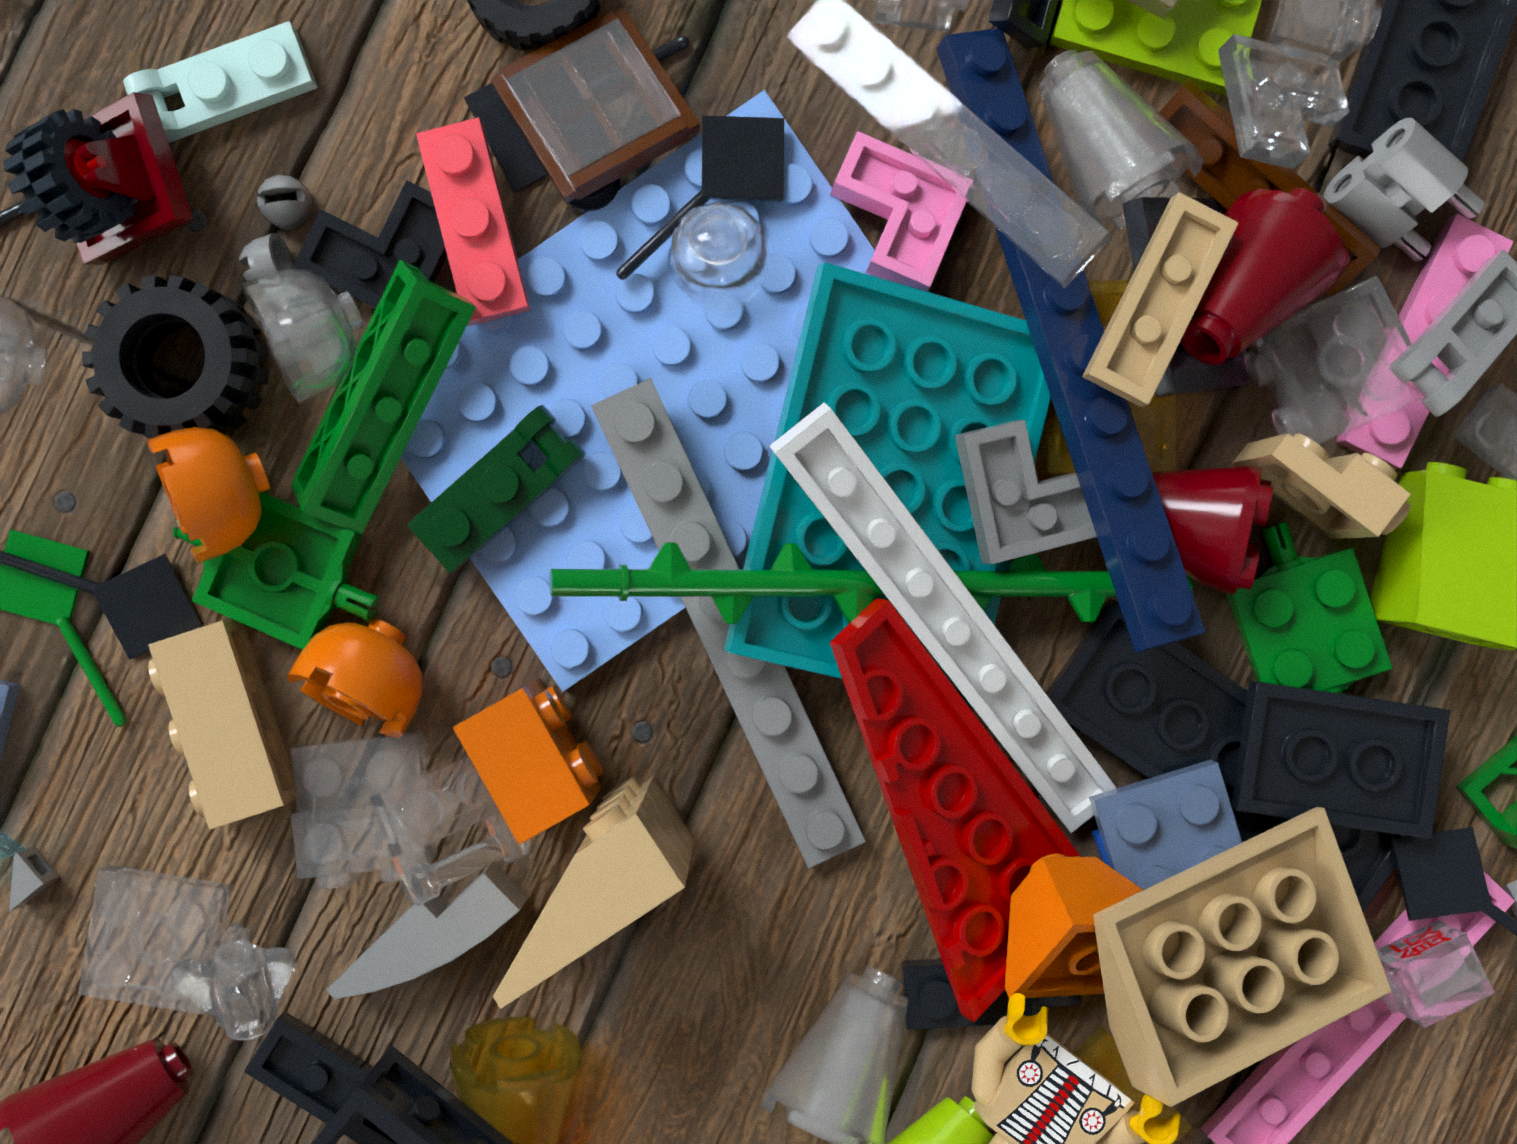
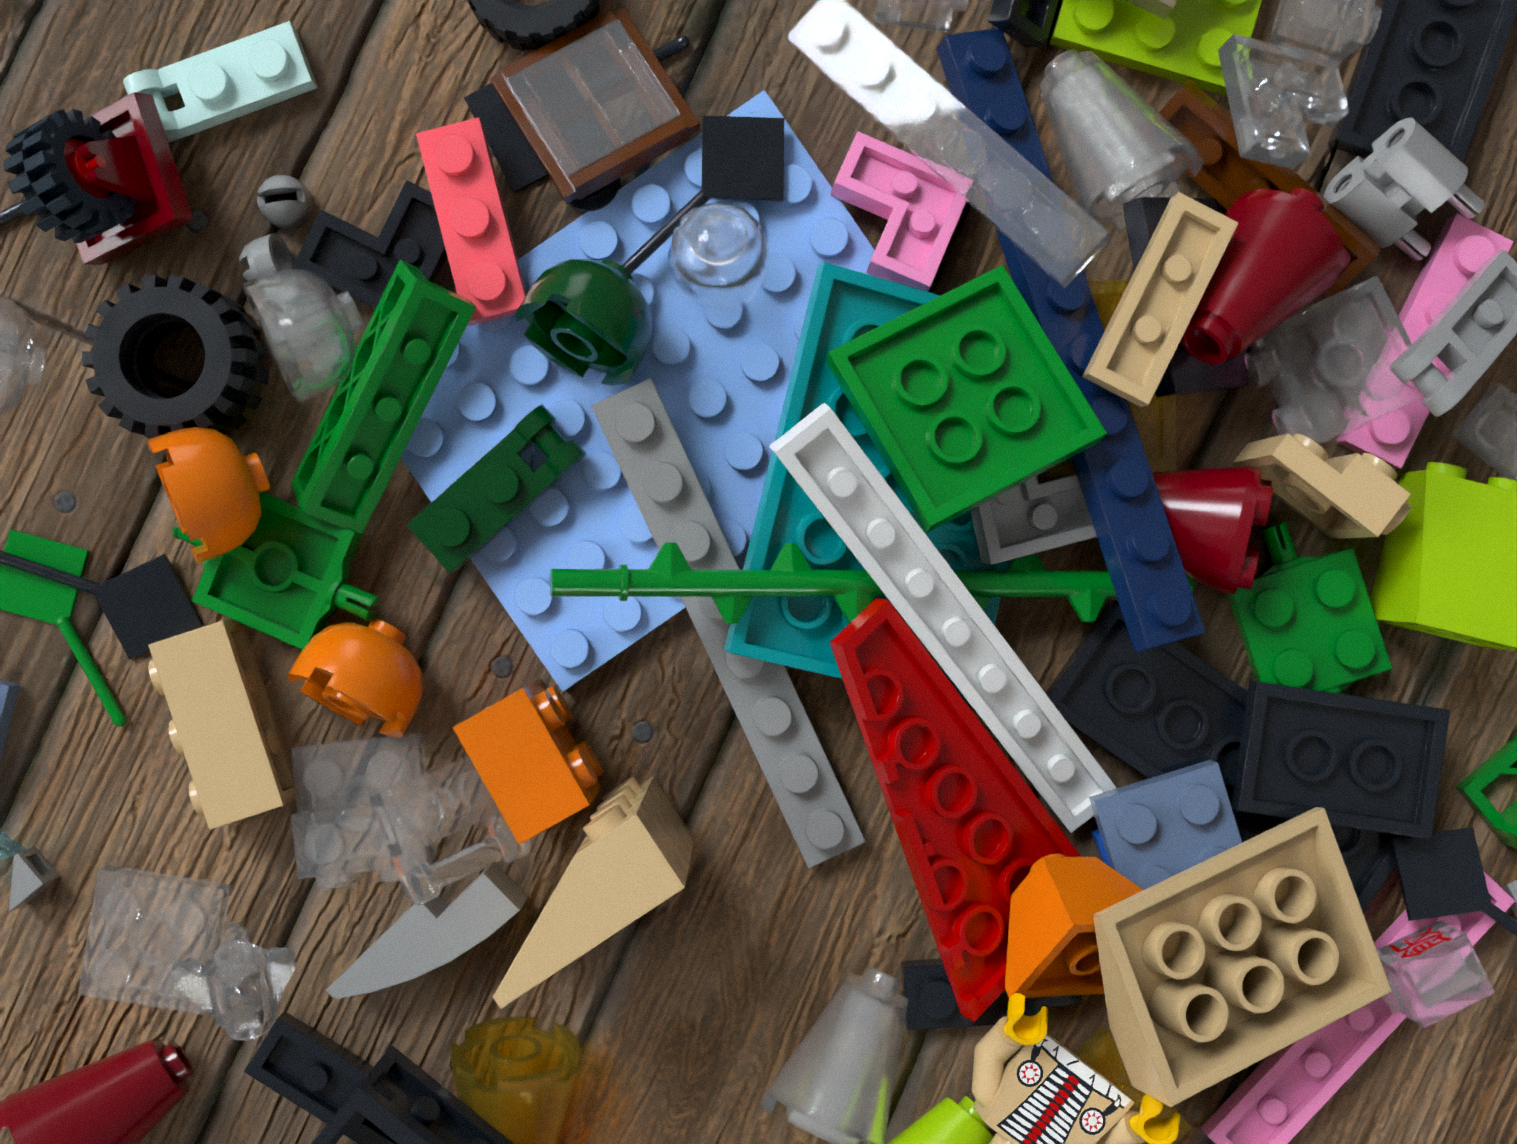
none -> dark green cylinder [515,259,652,386]
none -> green plate [826,265,1107,533]

